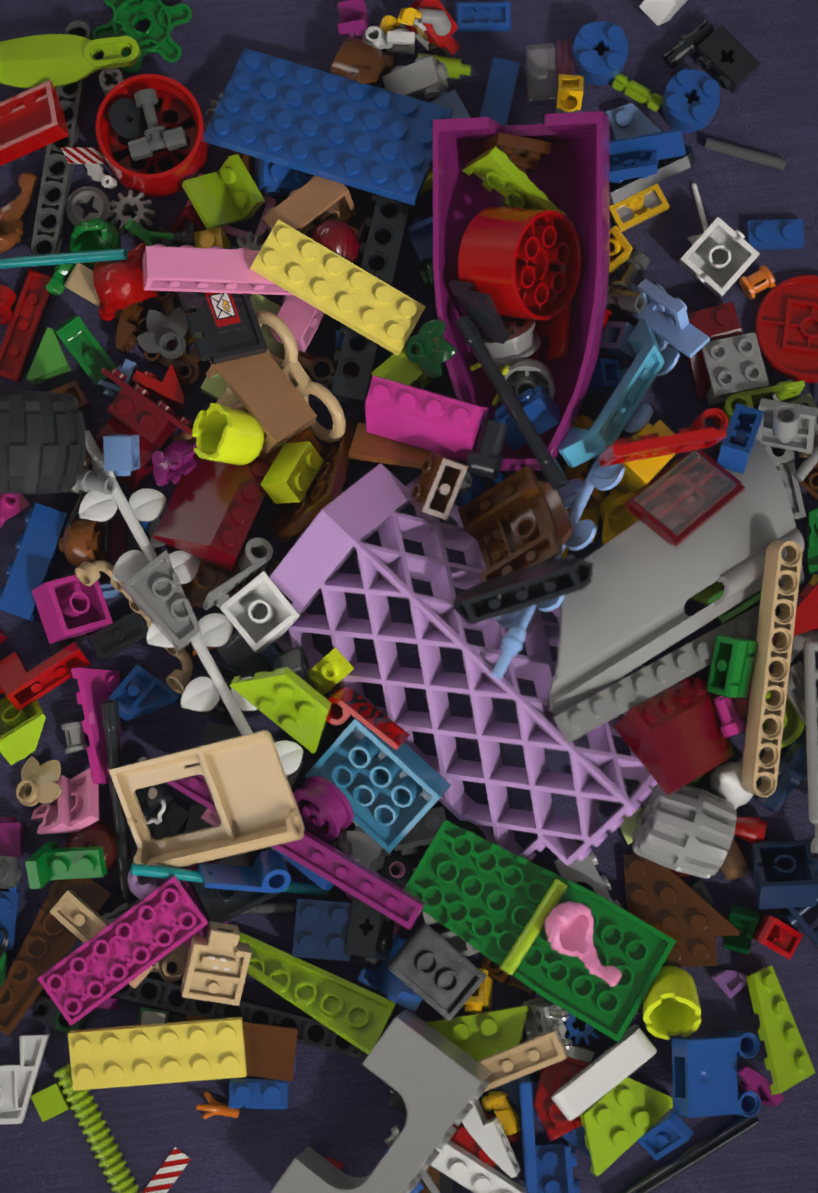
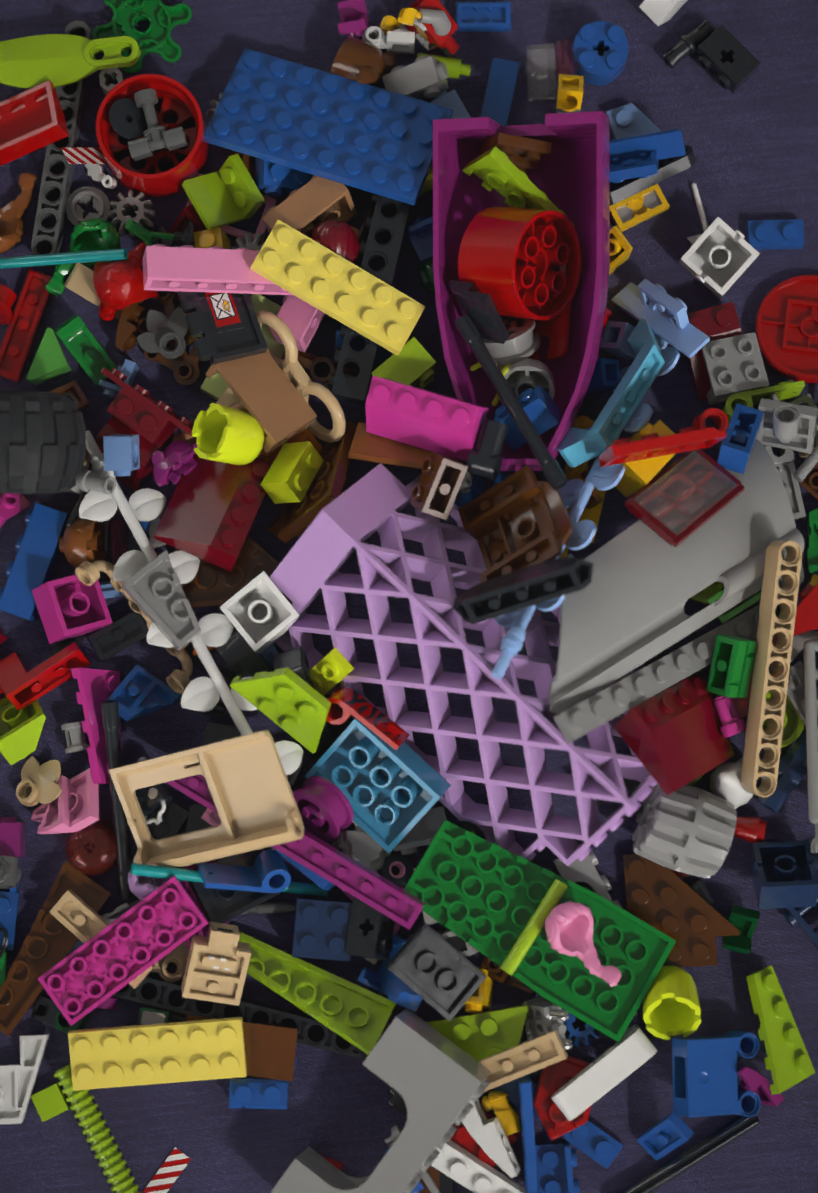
green bracket [25,841,107,889] -> none
red slope [131,364,185,411] -> none
orange bar [196,1091,240,1119] -> none
light grey door [202,538,273,611] -> none
dark green plate [405,320,457,378] -> none
white tile [565,1043,594,1062] -> none
lime wing [580,1077,673,1177] -> none
yellow piece [599,488,639,545] -> none
dark grey bar [606,251,650,314] -> none
lime axle [612,73,663,111] -> none
yellowish green tile [619,807,643,845] -> none
blue brick [661,69,720,134] -> none
dark grey bar [704,137,786,170] -> none
medium lavender tile [710,970,748,999] -> none
medium nougat cone [721,836,749,880] -> none
orange bush [739,265,776,300] -> none
red slope [752,913,803,960] -> none

